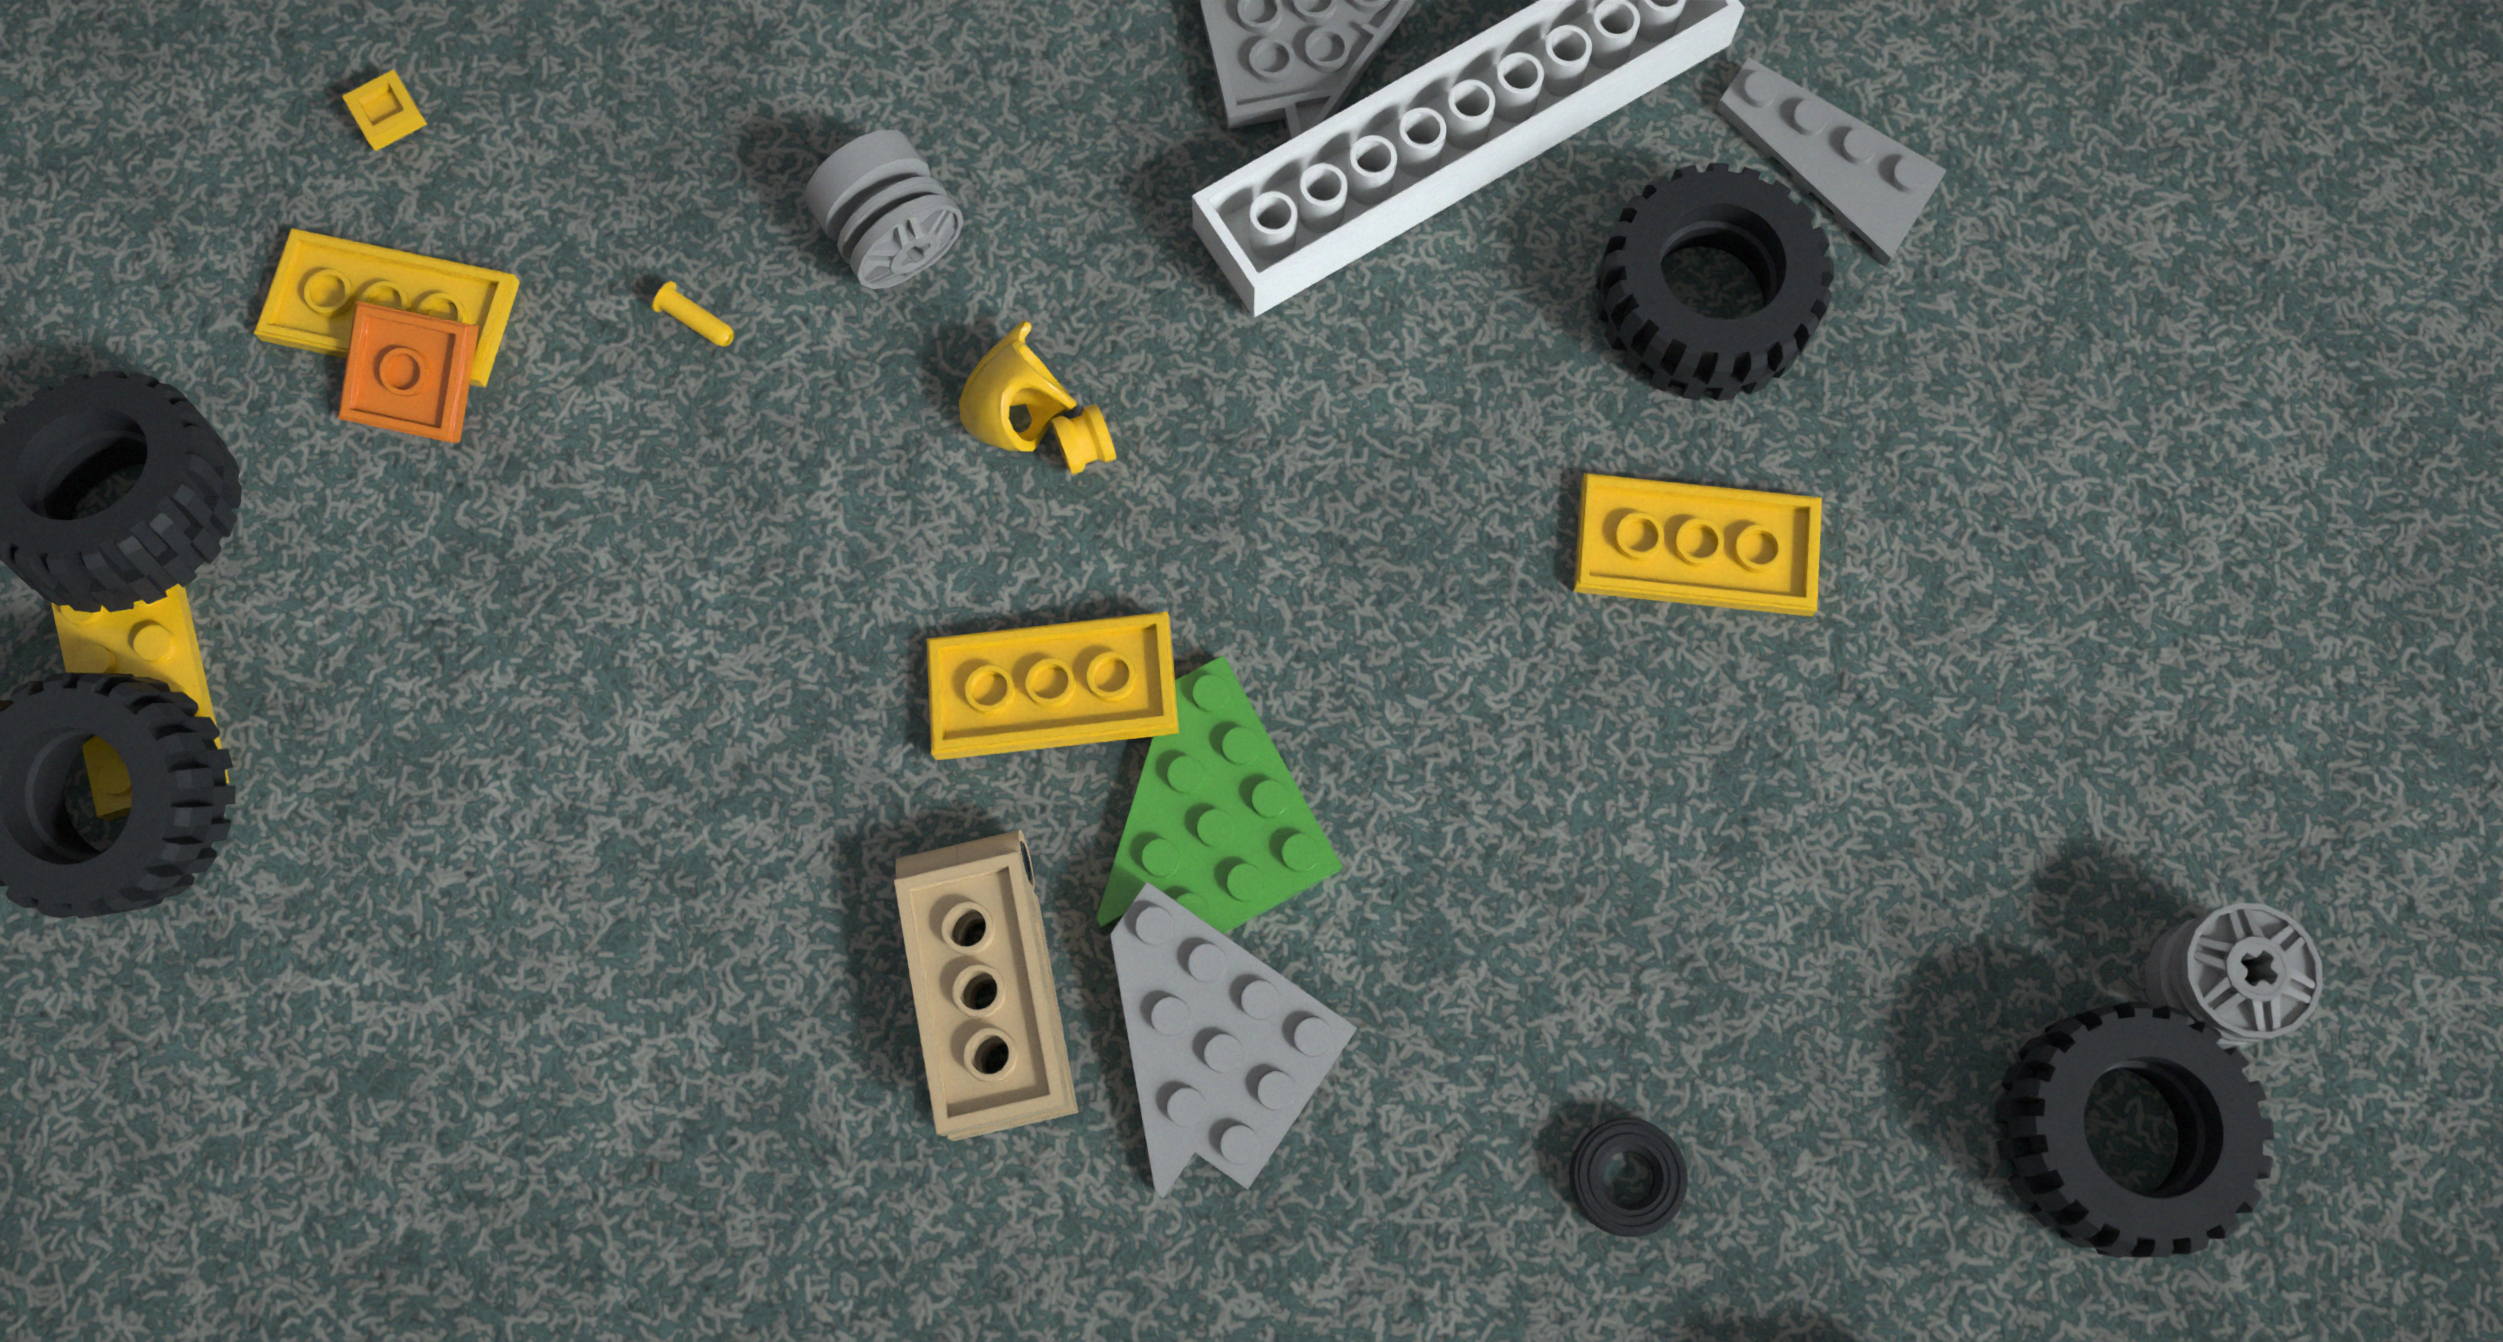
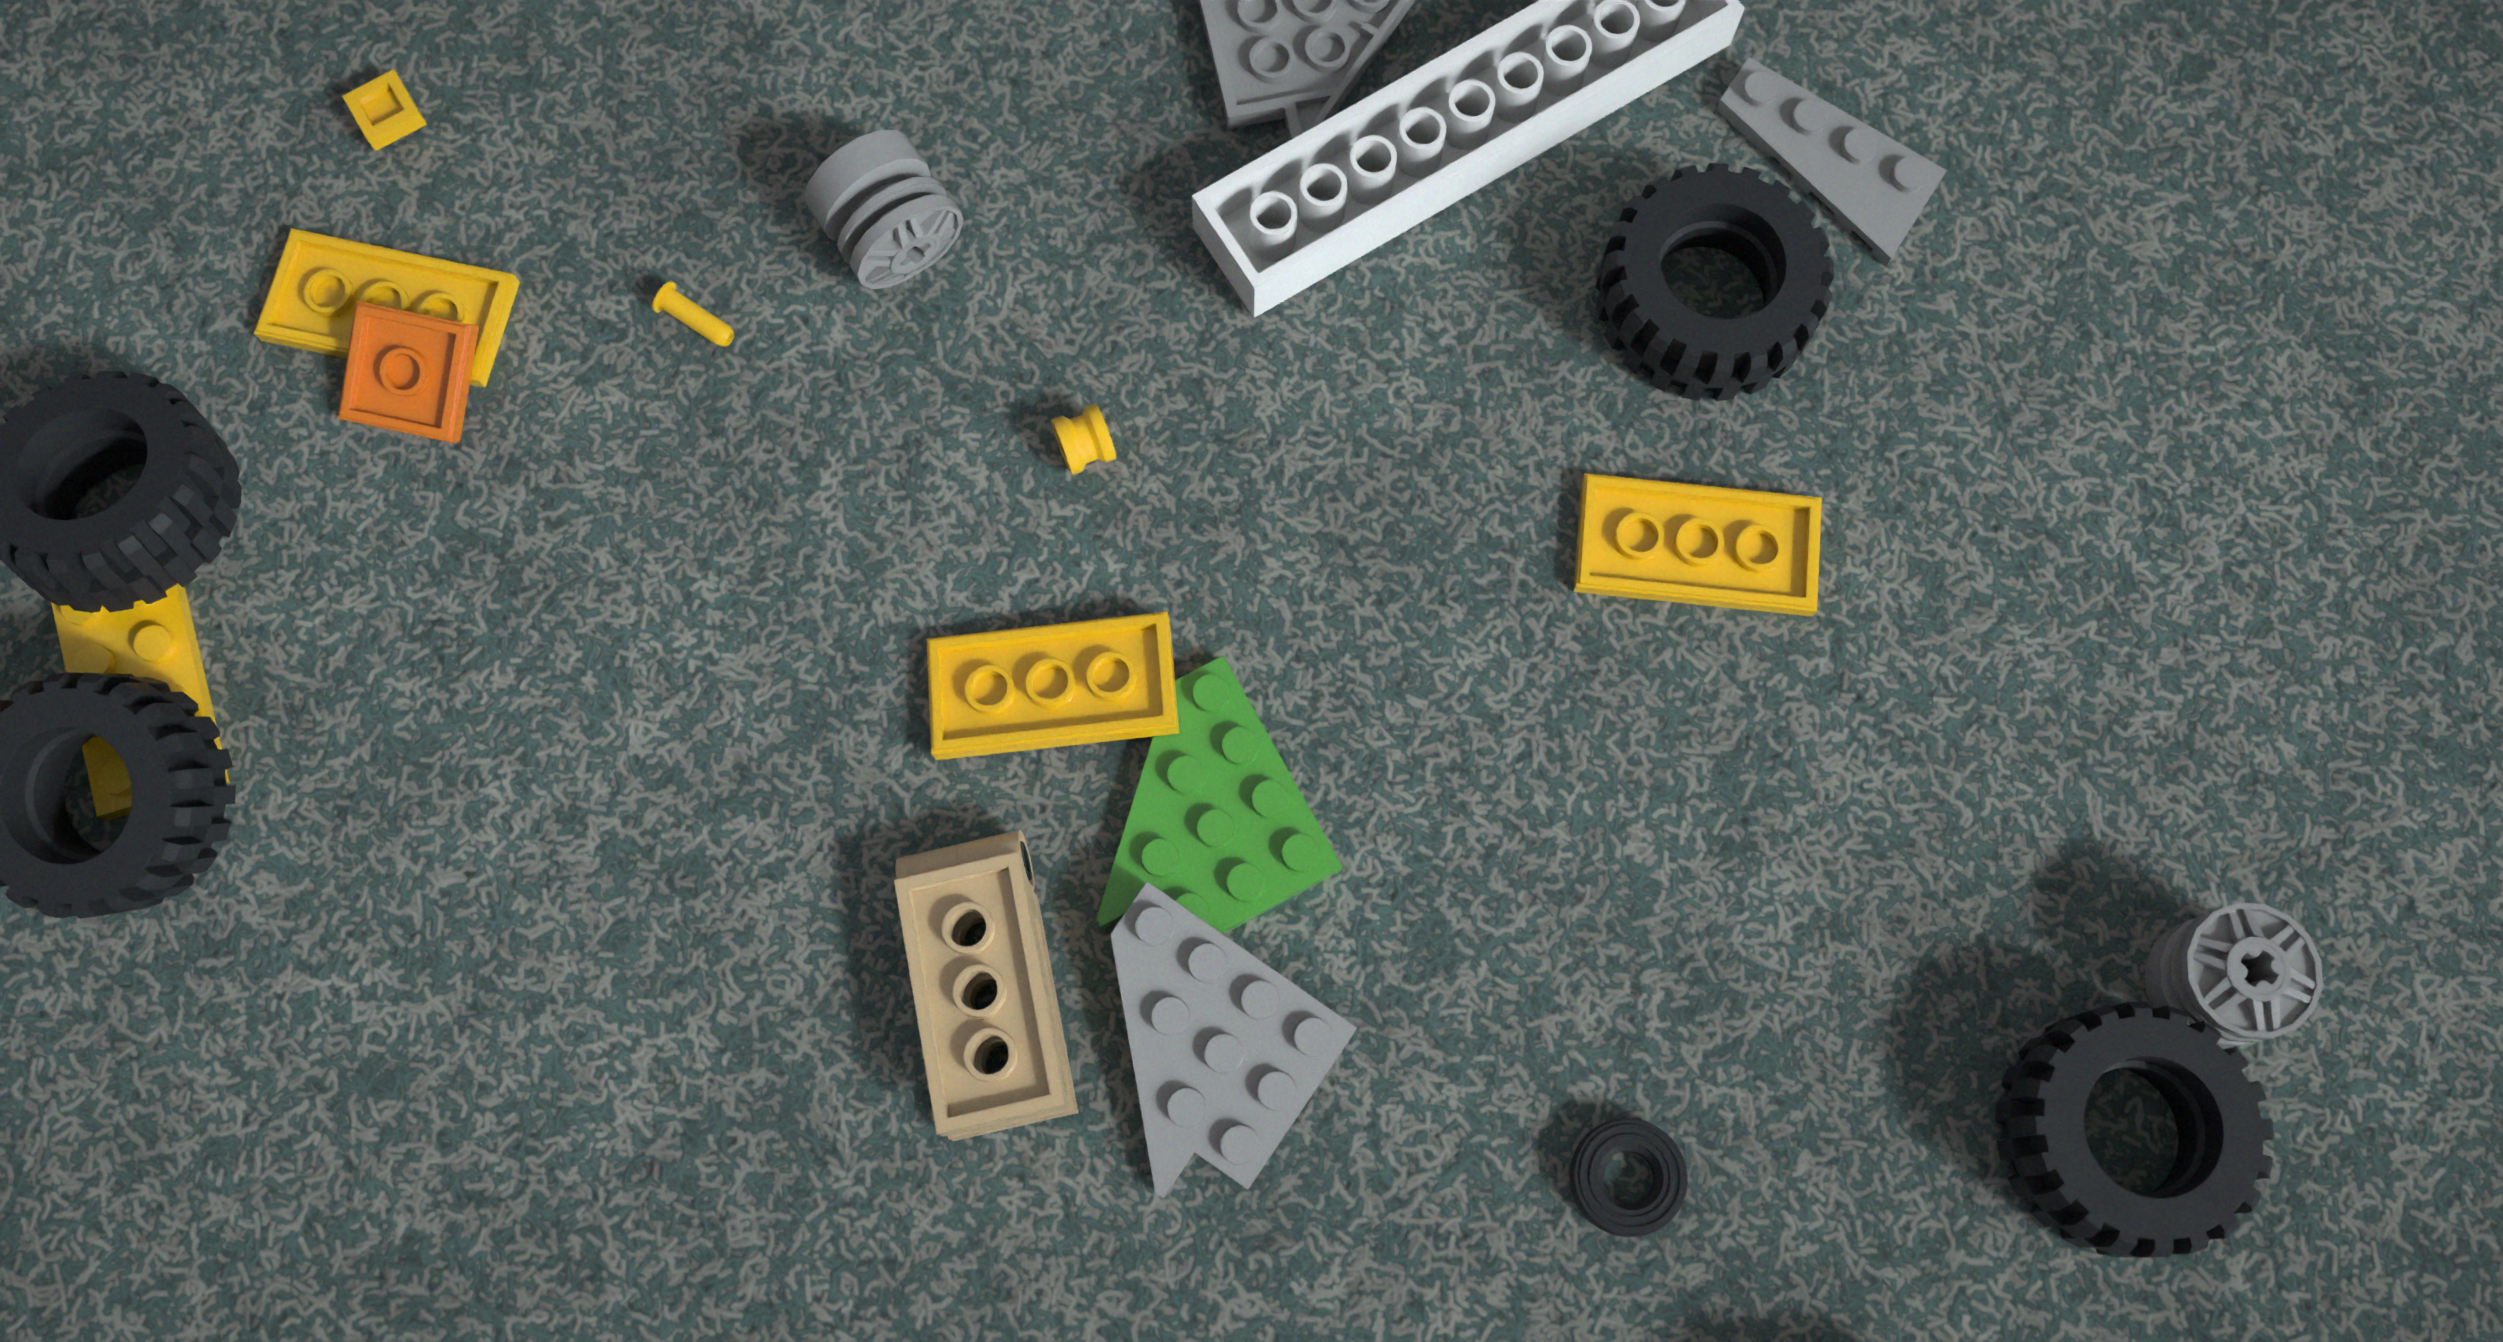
yellow piece [959,320,1077,452] -> none

